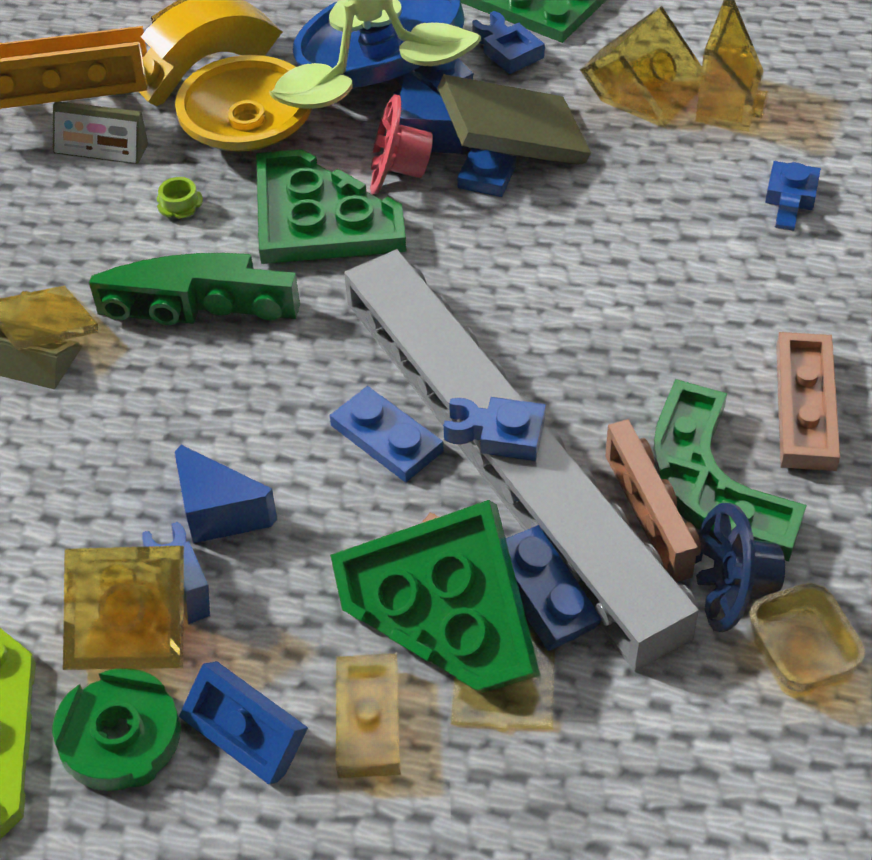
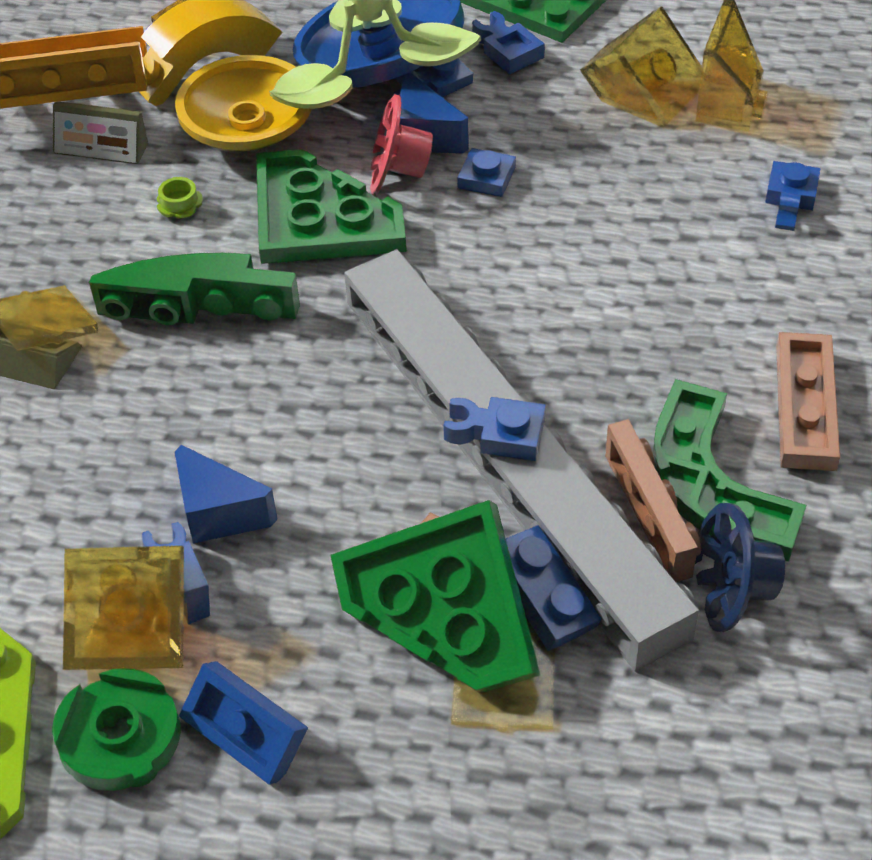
plate [329,386,444,483] -> none
clear yellow plate [336,653,401,778] -> none
olive tile [438,74,591,165] -> none
clear yellow piece [749,583,866,698] -> none

